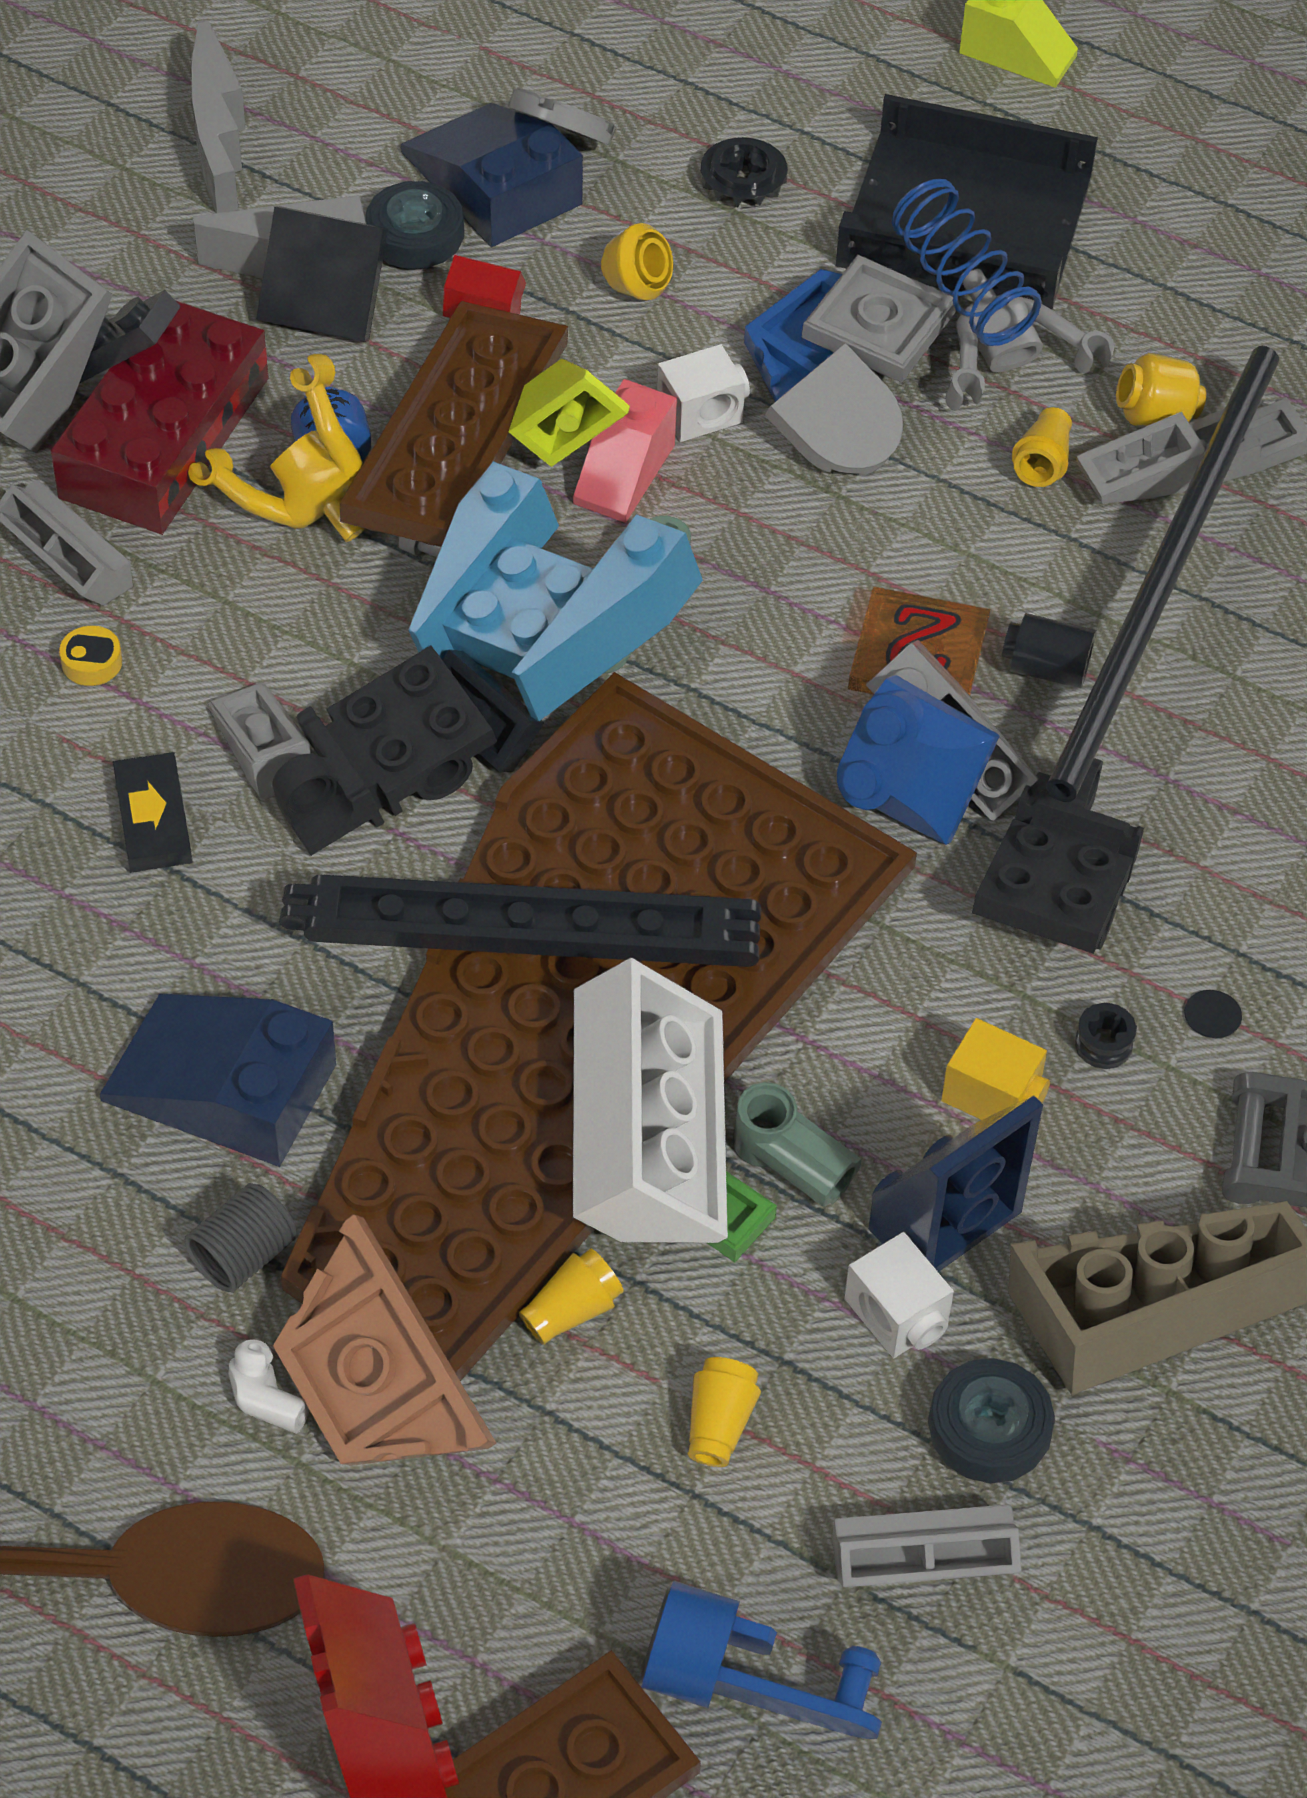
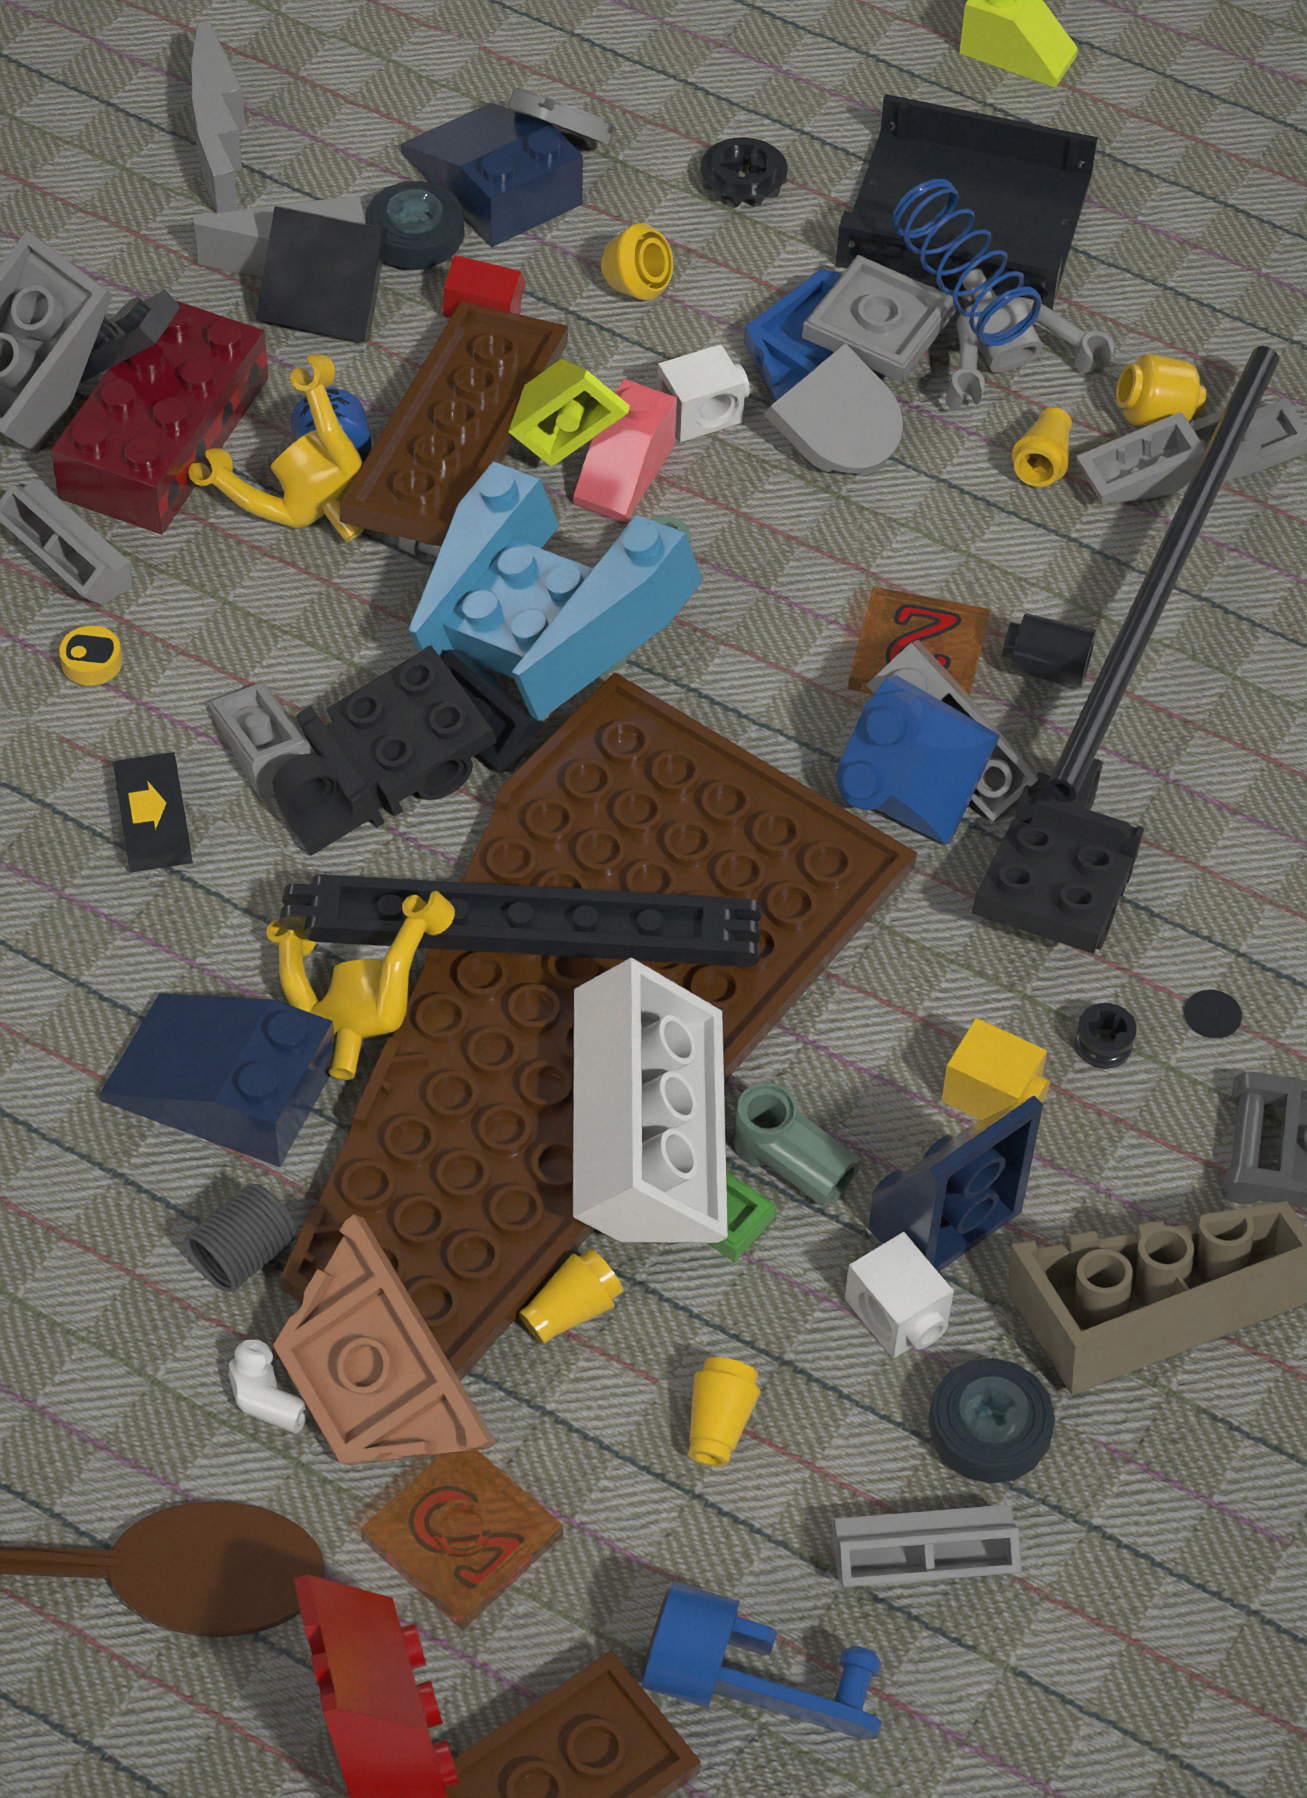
none -> yellow piece [266,891,455,1080]
none -> clear orange tile [361,1450,563,1631]

